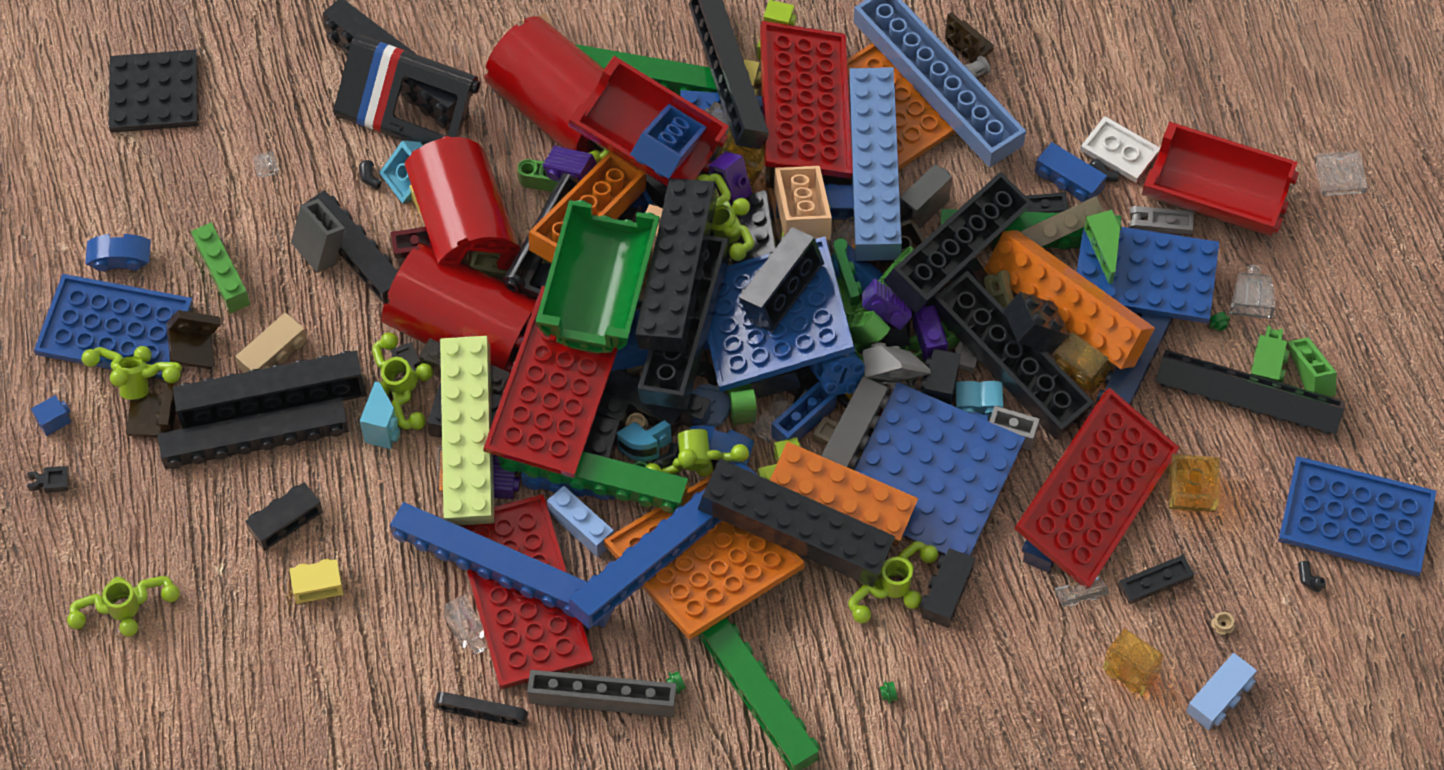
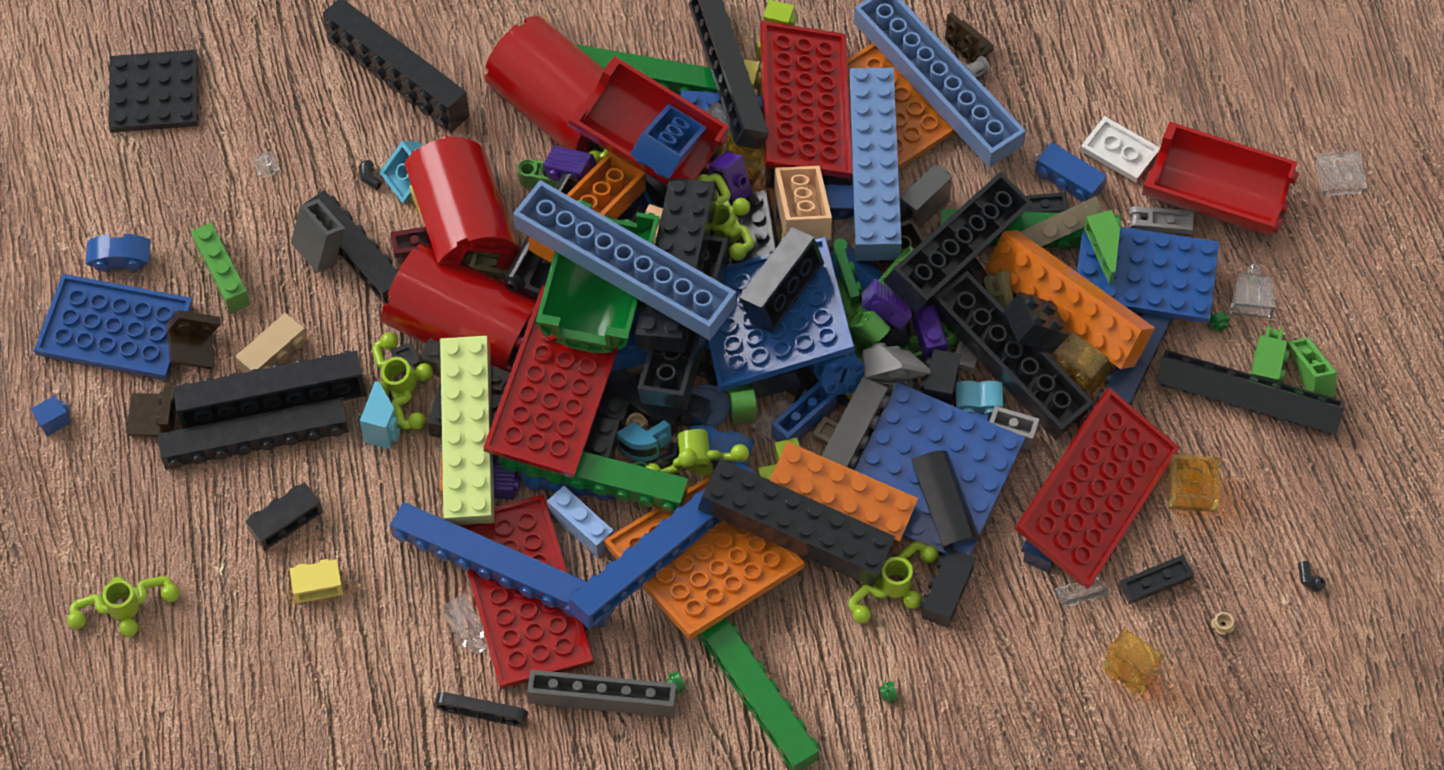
black plate [27,466,69,493] -> none
lime wheel [82,346,182,400] -> none
black piece [333,33,480,145] -> none
black arm [1089,159,1119,182] -> none
light blue brick [1186,653,1257,730] -> none
blue plate [1278,456,1436,577] -> none
none -> medium blue brick [513,180,736,340]
none -> black brick [911,450,980,551]

